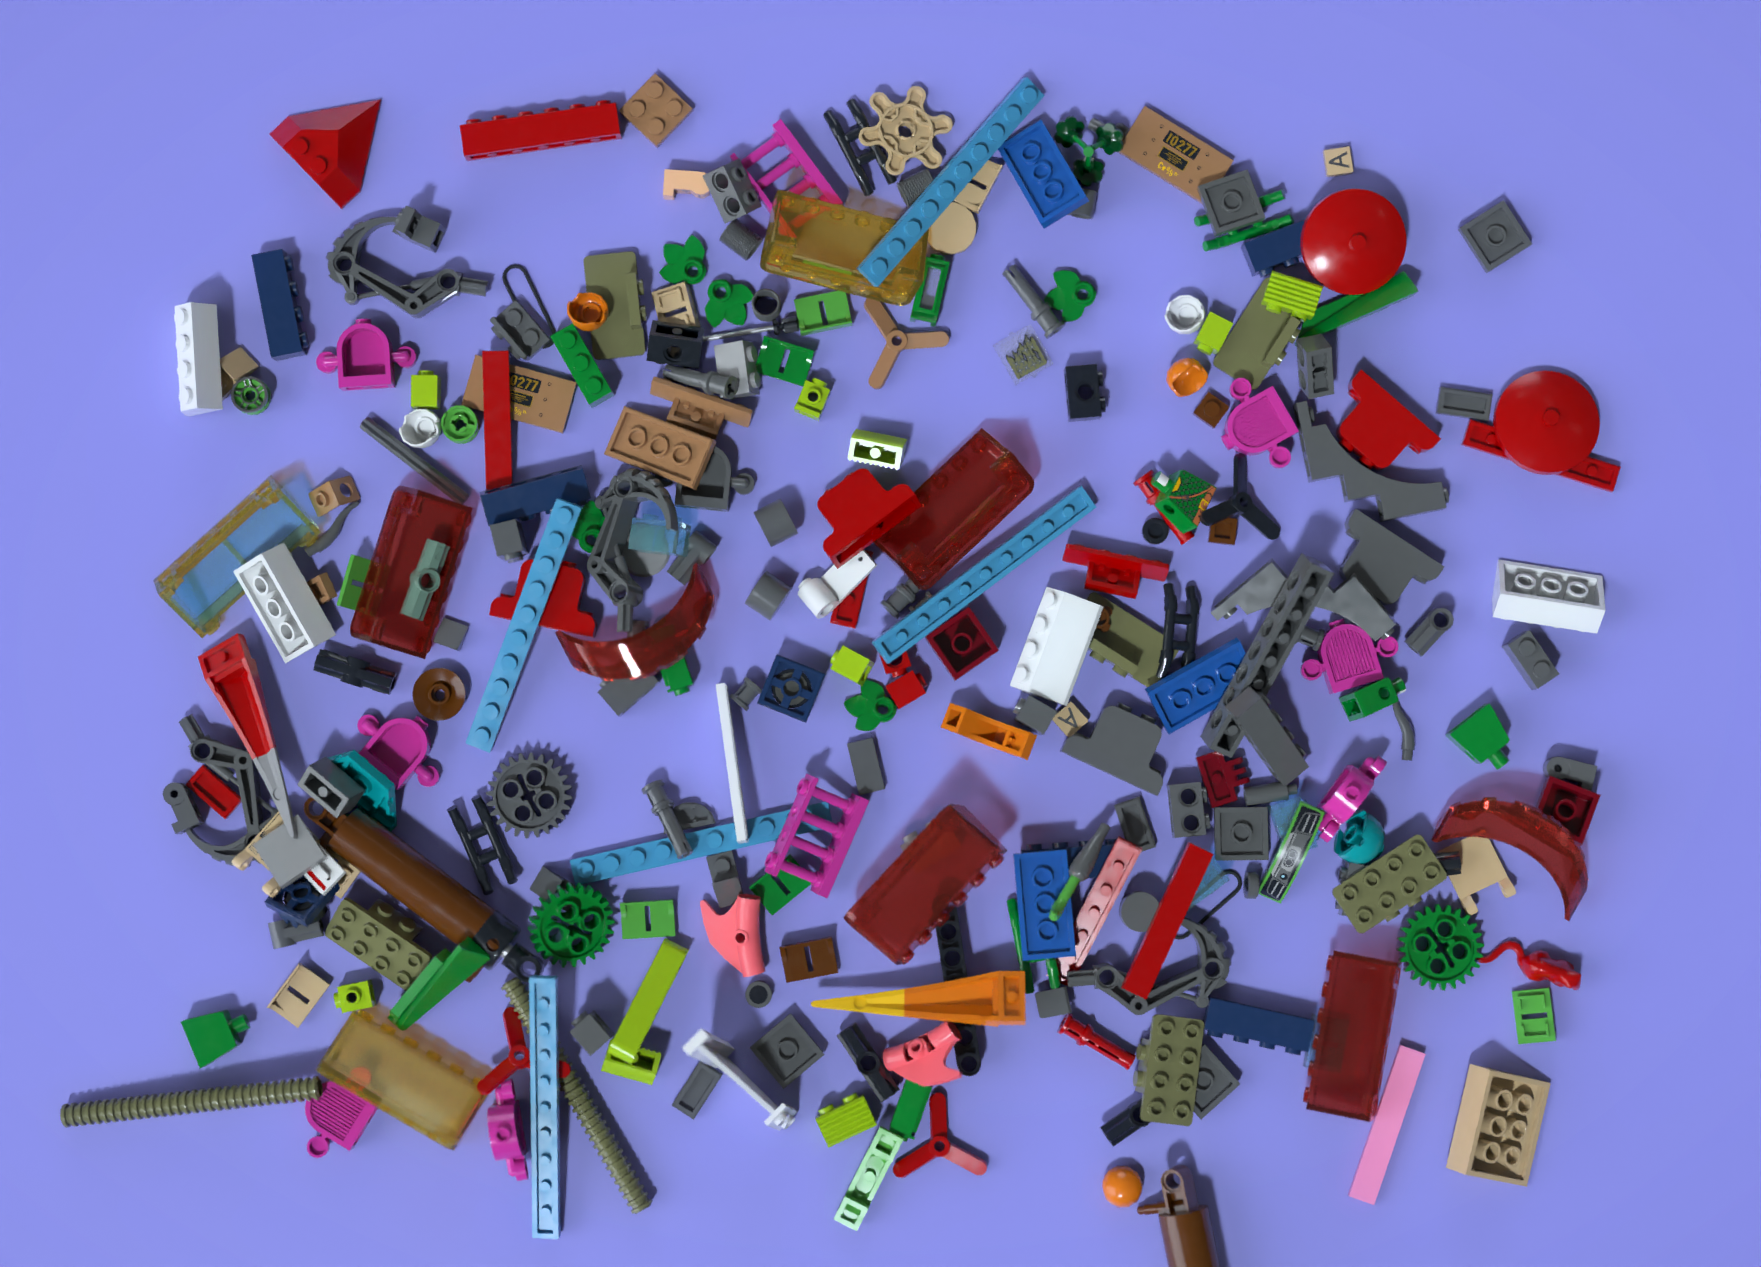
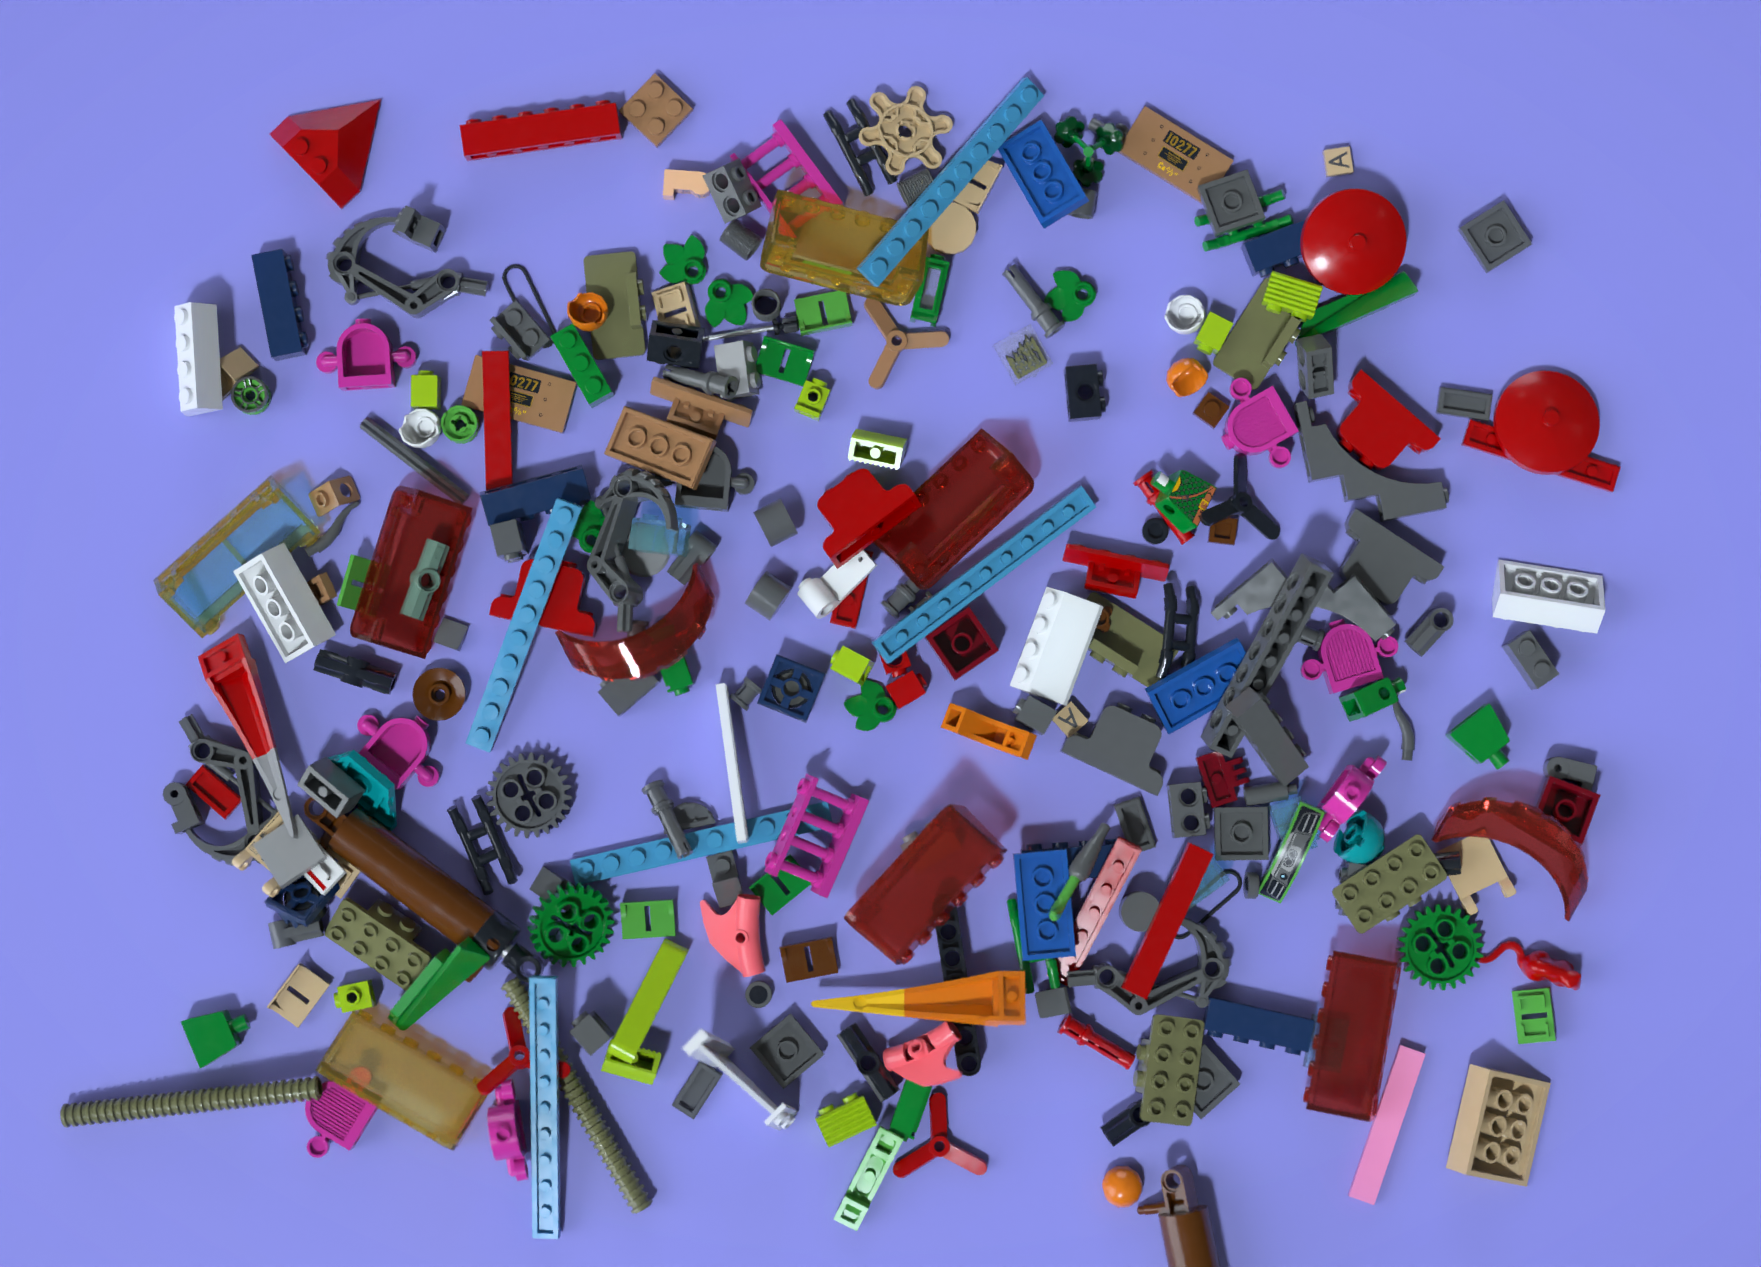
dark grey tile [847,738,885,795] -> none

